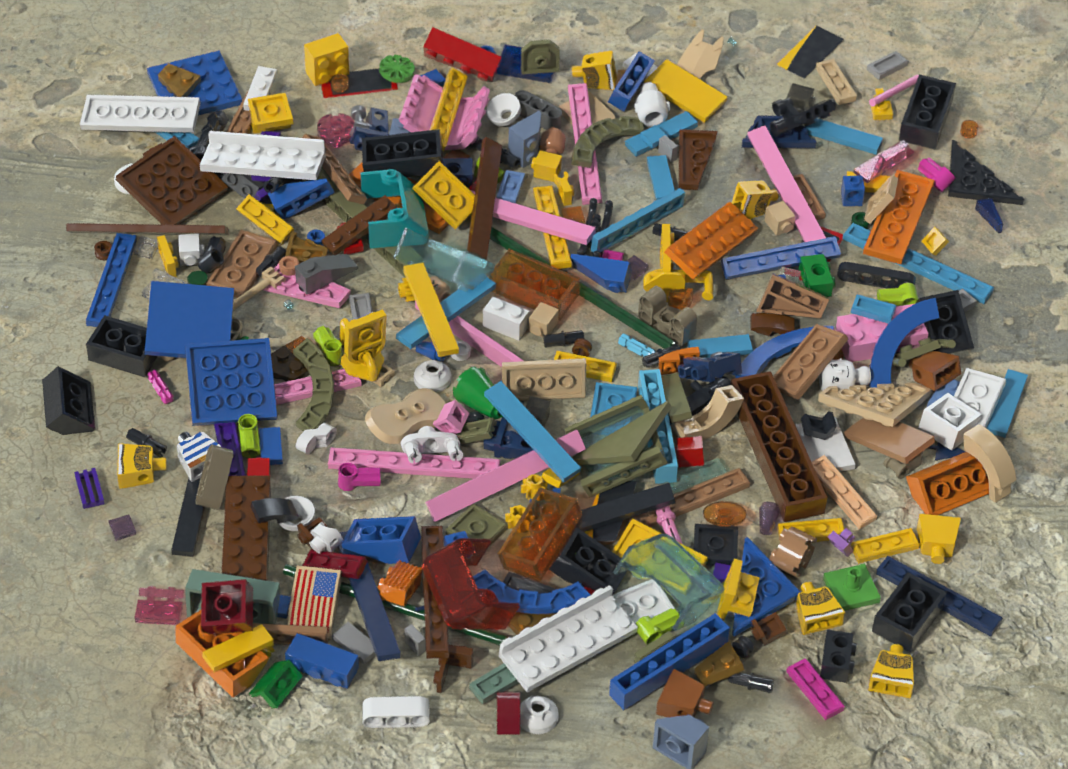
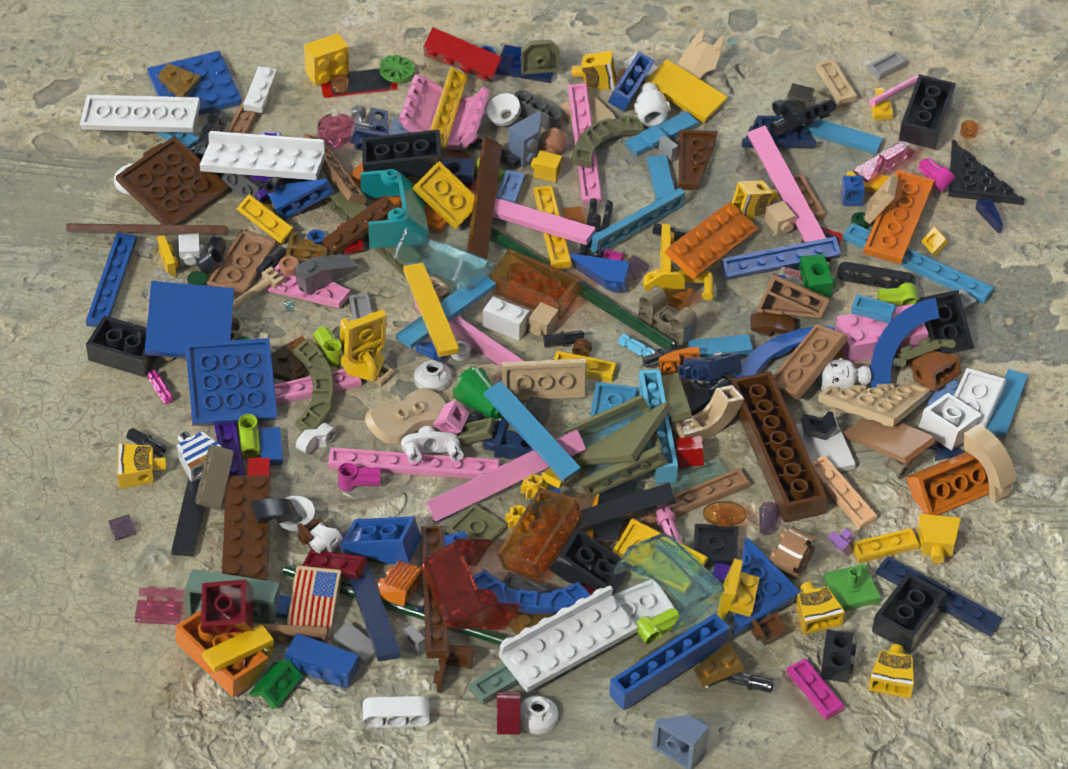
black slope [42,366,95,435] -> none
dark purple tile [74,468,105,509] -> none
reddish brown bush [94,241,112,260] -> none
yellow bracket [248,93,293,134] -> none
yellow gear [398,278,415,302] -> none
blue tile [420,69,446,87] -> none
yellow plate [554,171,574,206] -> none
dark orange torso [656,669,714,718] -> none
black bush [732,635,754,658] -> none
black sticker [777,26,844,79] -> none
yellow tile [777,518,844,542] -> none

